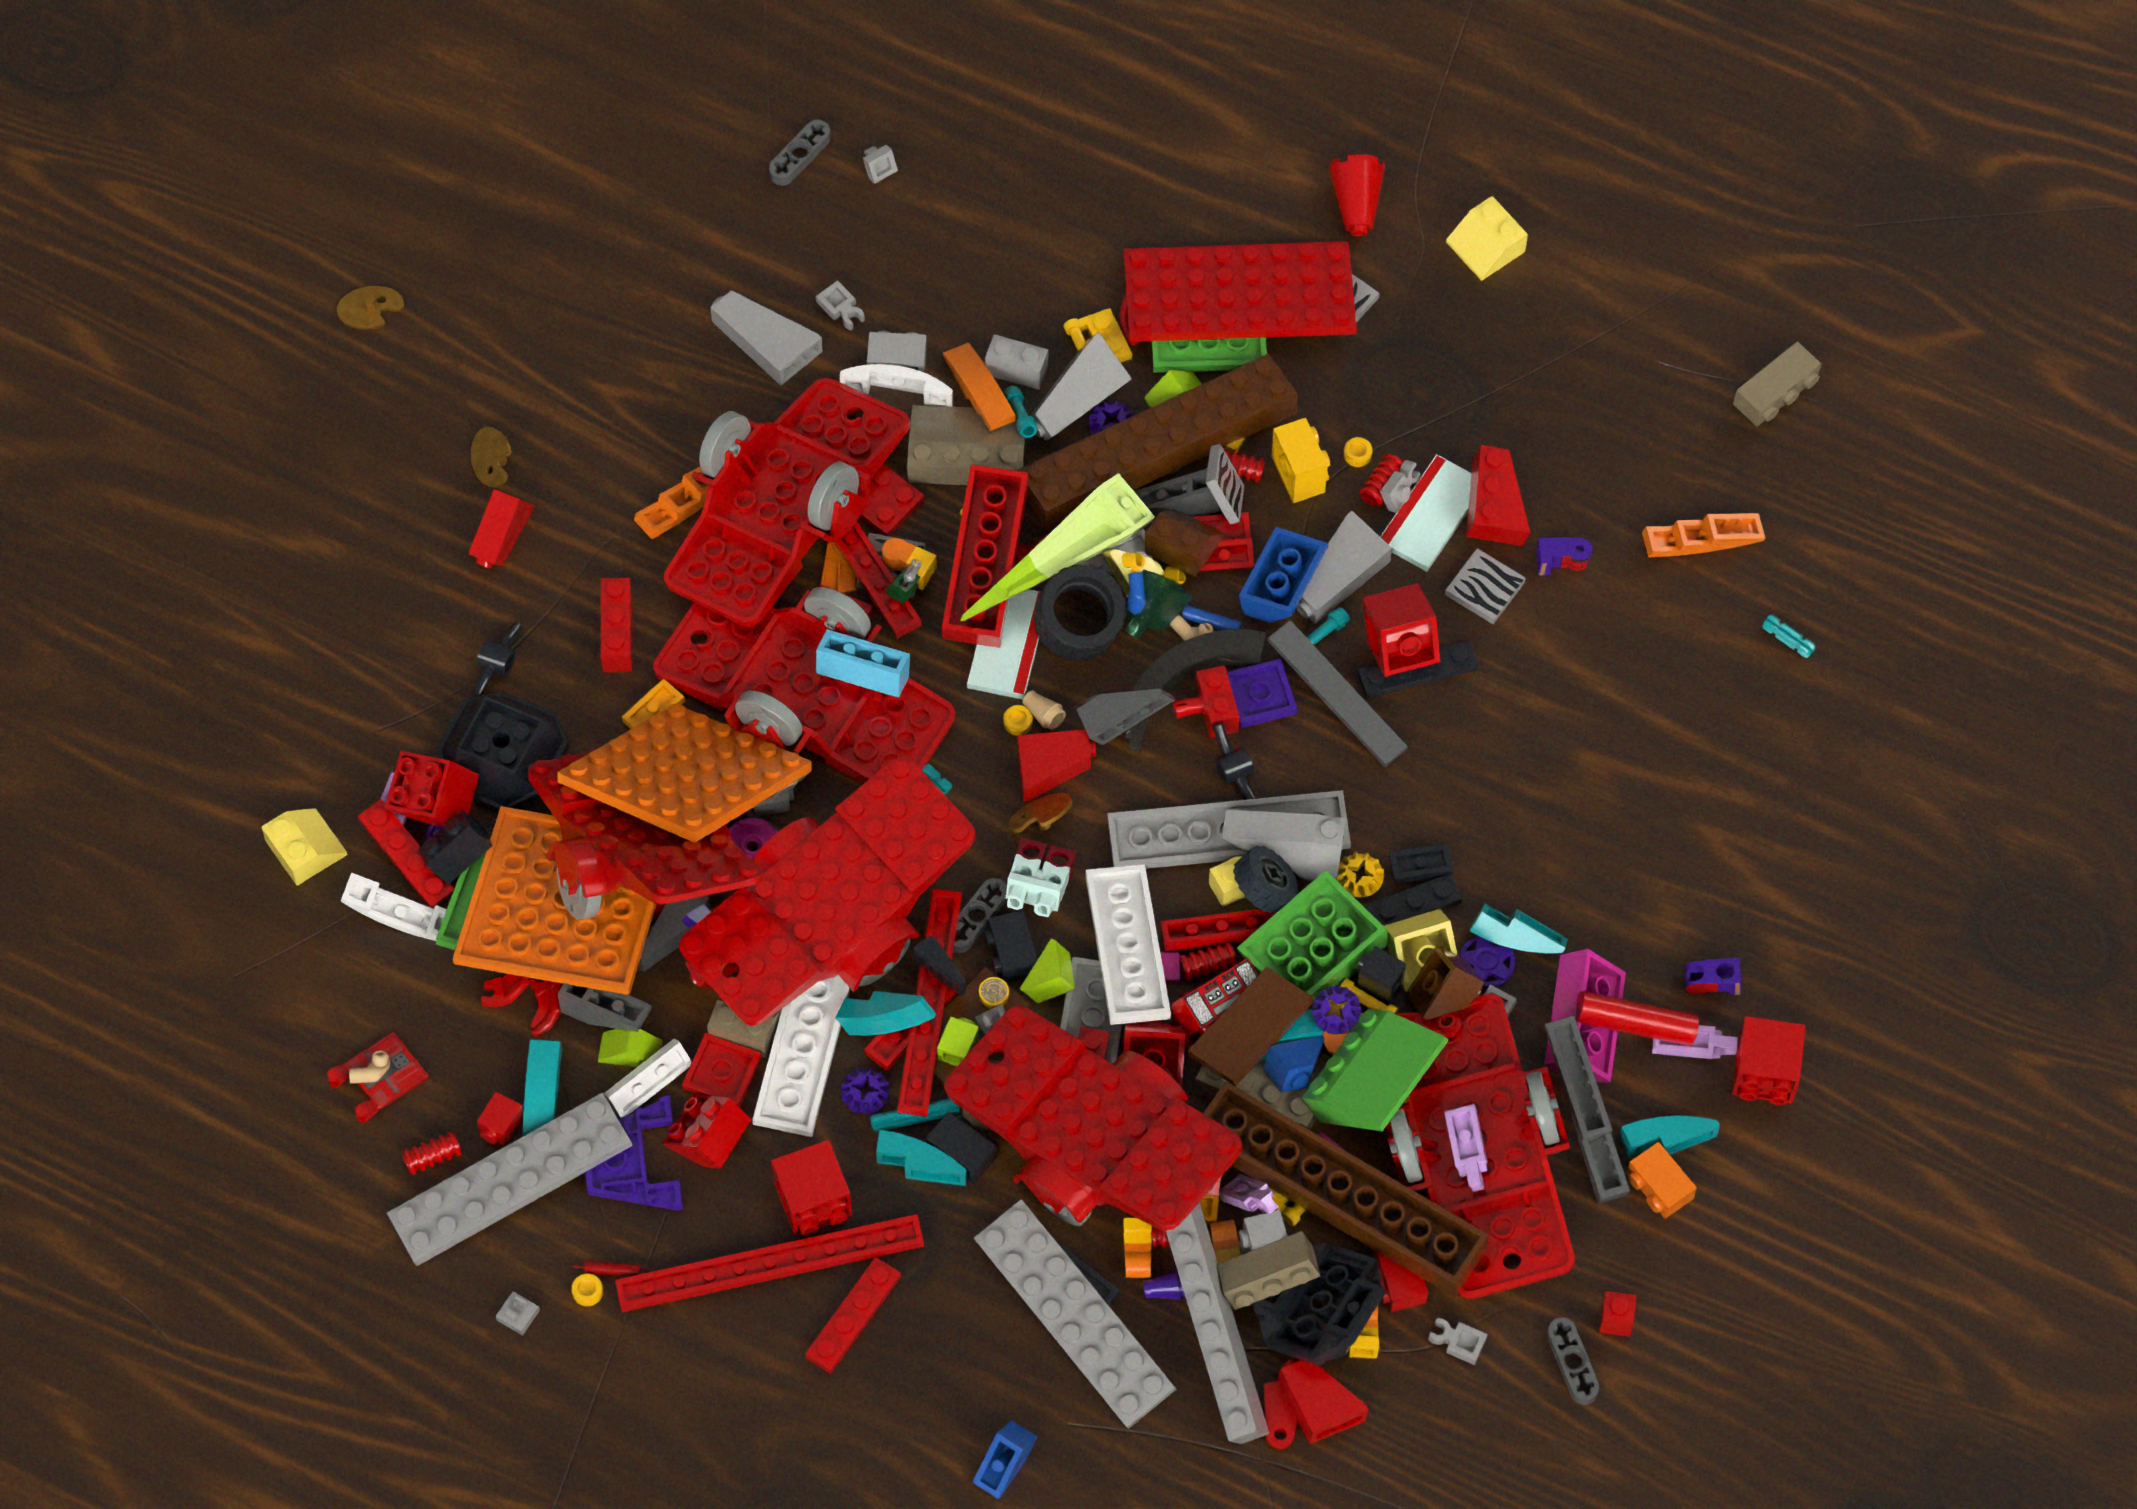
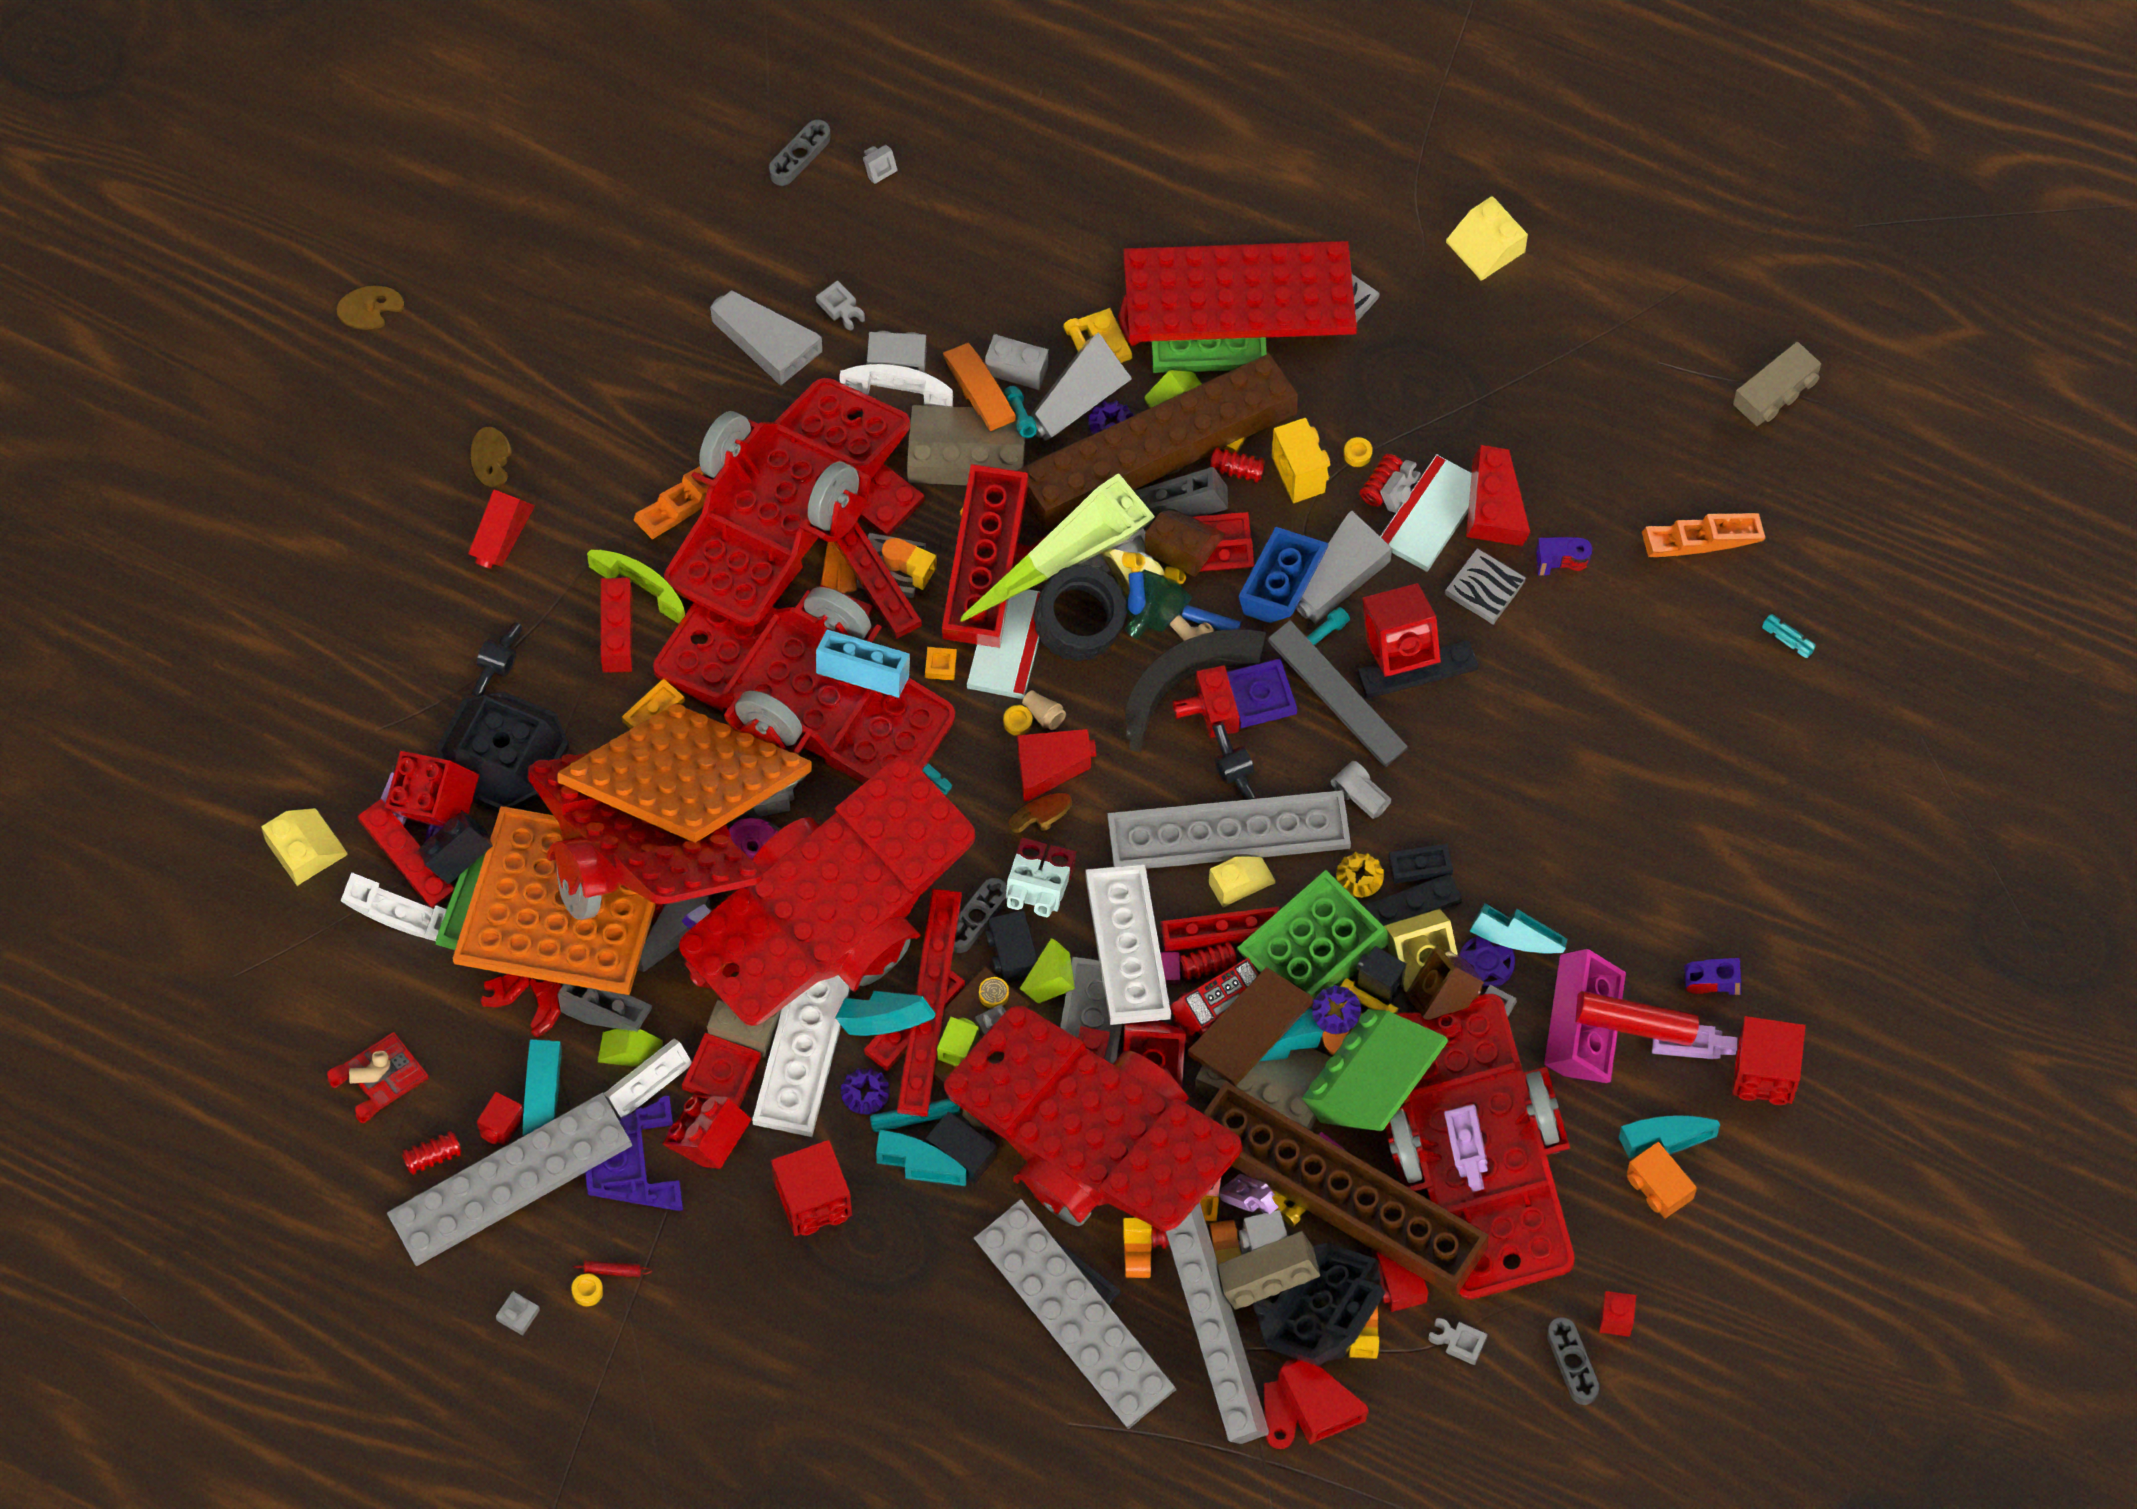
red plate [615,1214,924,1312] -> none
red plate [805,1257,901,1374] -> none
dark green piece [885,559,921,604] -> none
black slope [913,935,966,996] -> none
blue slope [972,1420,1038,1499] -> none
dark grey slope [1077,688,1175,745] -> none
dark purple cone [1144,1270,1185,1300] -> none
light grey tile [1206,444,1244,524] -> none
light grey wedge [1222,809,1346,882] -> none
black wheel [1233,846,1299,914] -> none
blue slope [1263,1035,1325,1092] -> none
red cone [1329,155,1385,236] -> none
dark grey slope [1544,1016,1630,1204] -> none
none -> lime slope [587,550,685,624]
none -> light orange plate [925,647,957,680]
none -> light grey piece [1330,761,1391,819]

